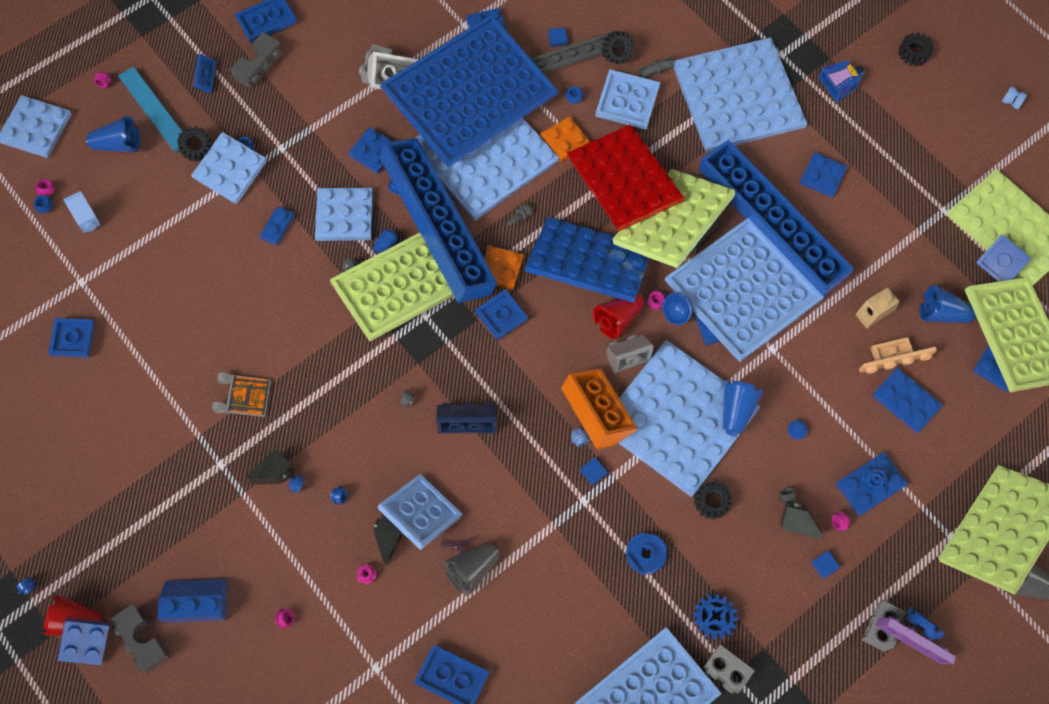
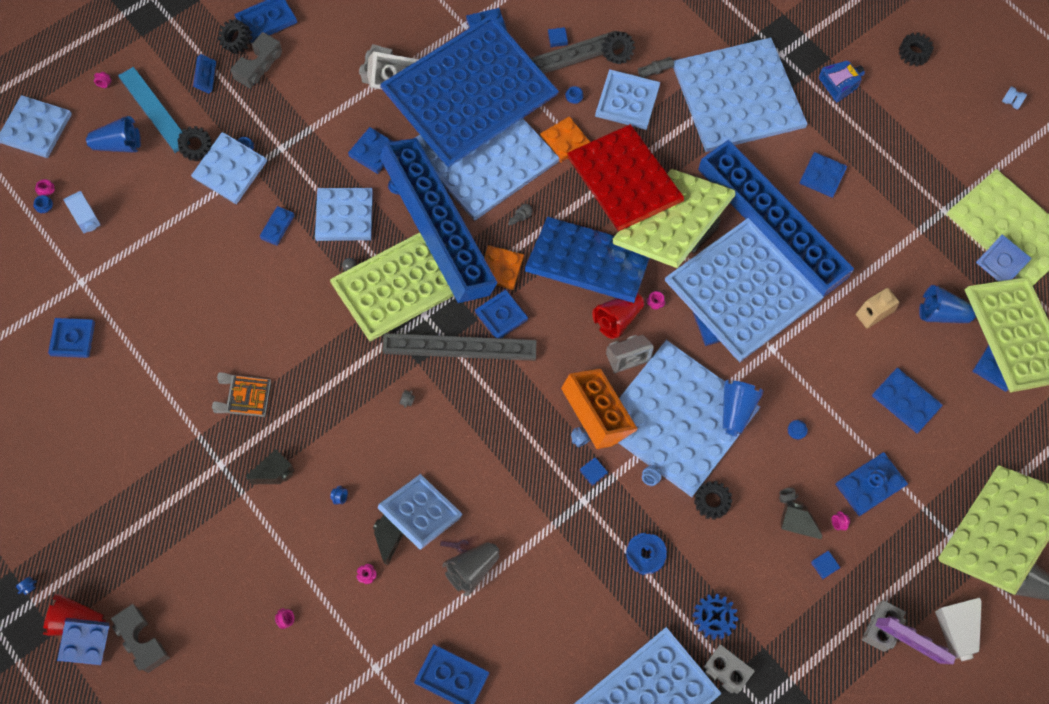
blue slope [158,579,228,623] -> none
blue plate [288,473,304,493] -> none
blue brick [372,229,399,255] -> none
dark blue slope [436,402,496,434] -> none
blue hat [662,293,693,325] -> none
light nougat bracket [859,337,937,374] -> none
blue plate [905,607,946,641] -> none
none -> black tyre [218,19,252,54]
none -> dark grey plate [382,333,537,361]
none -> medium blue plate [642,465,661,486]
none -> white slope [935,598,981,662]

